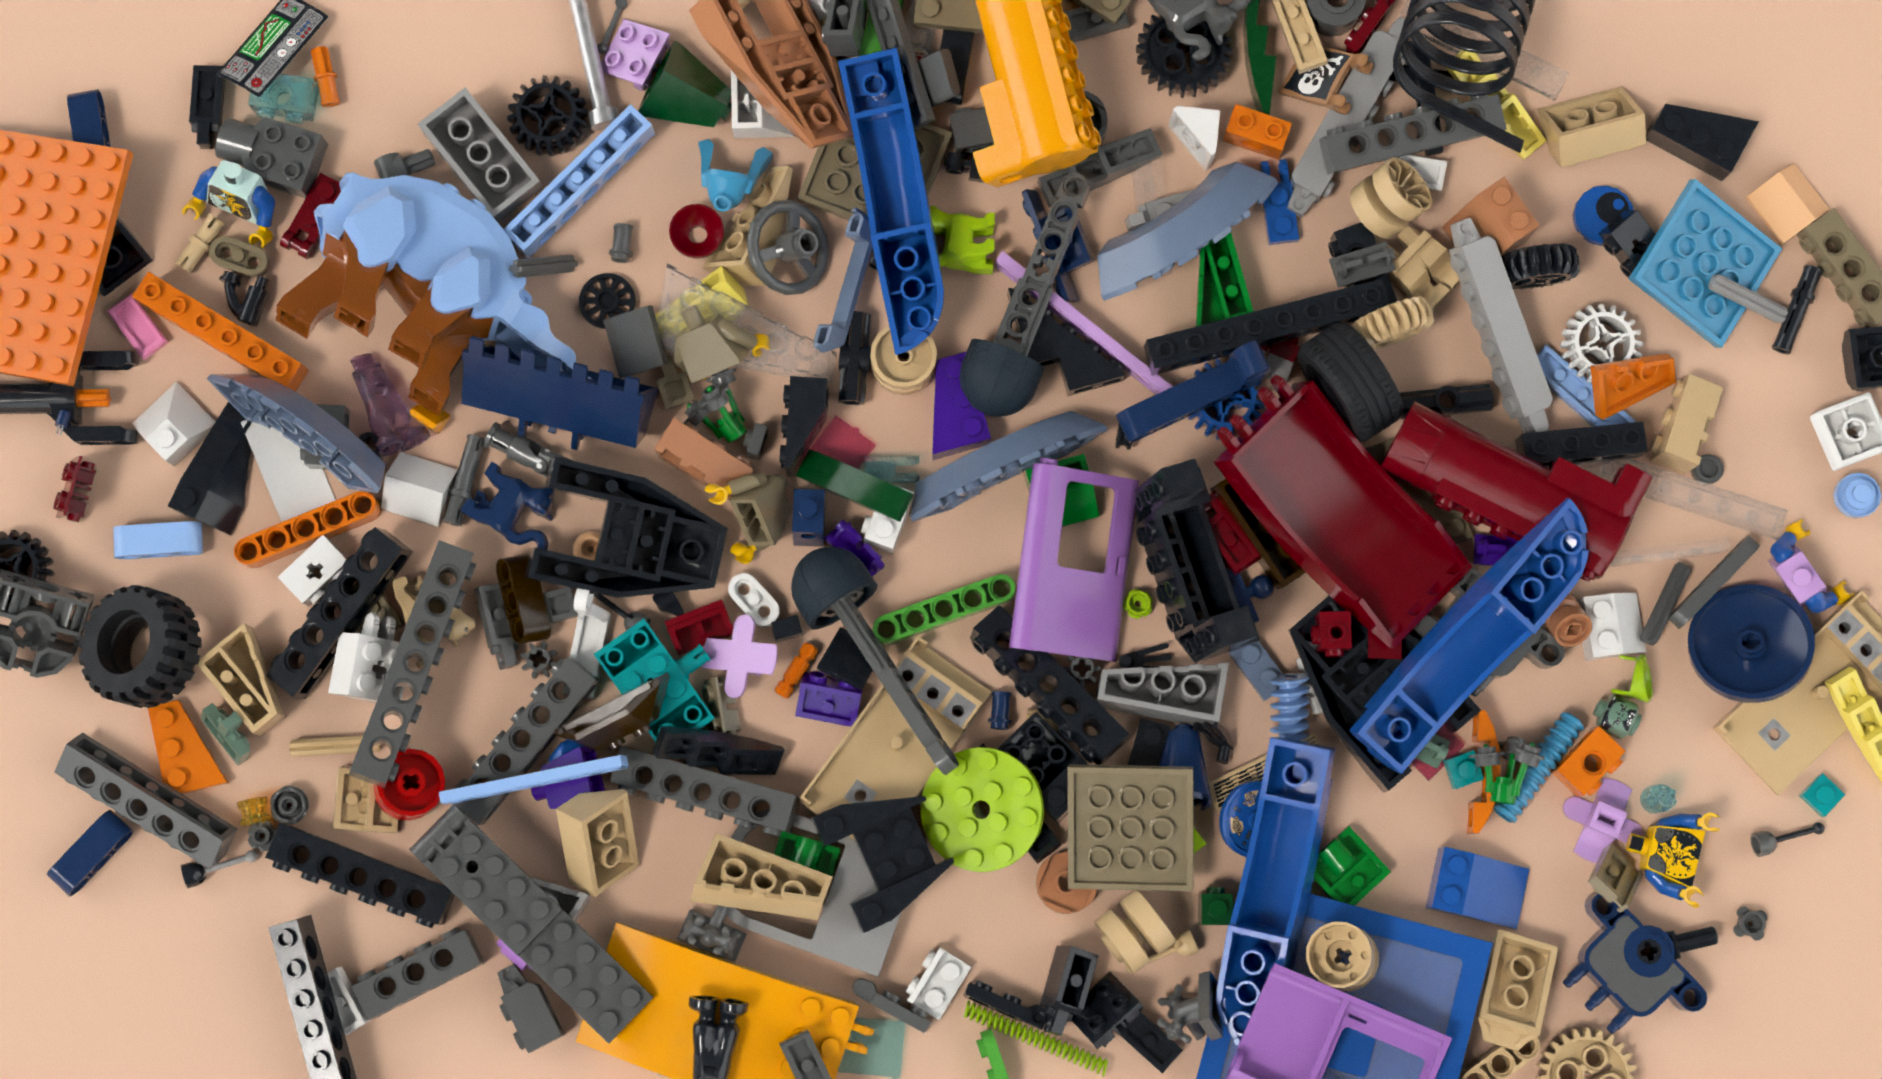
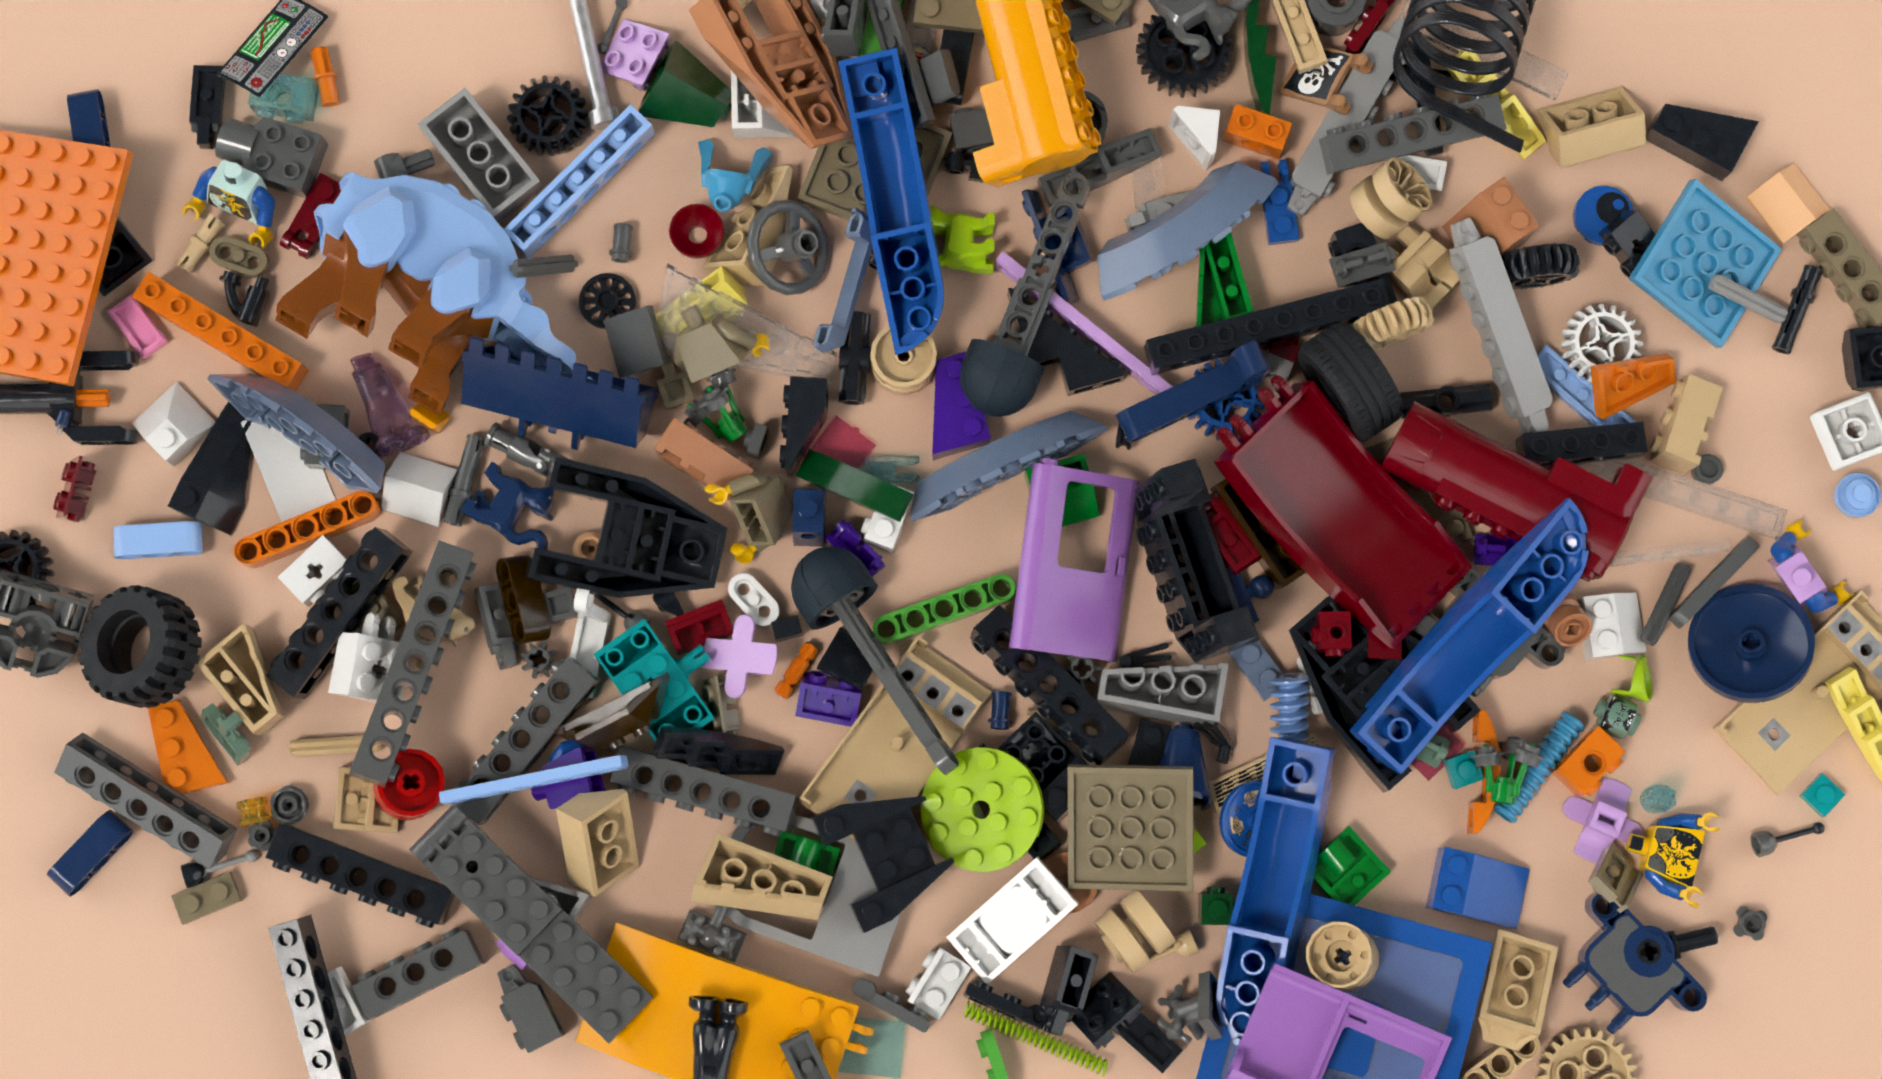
lime plate [1123,589,1152,619] -> none
none -> dark tan plate [171,872,243,925]
none -> white slope [946,857,1079,984]

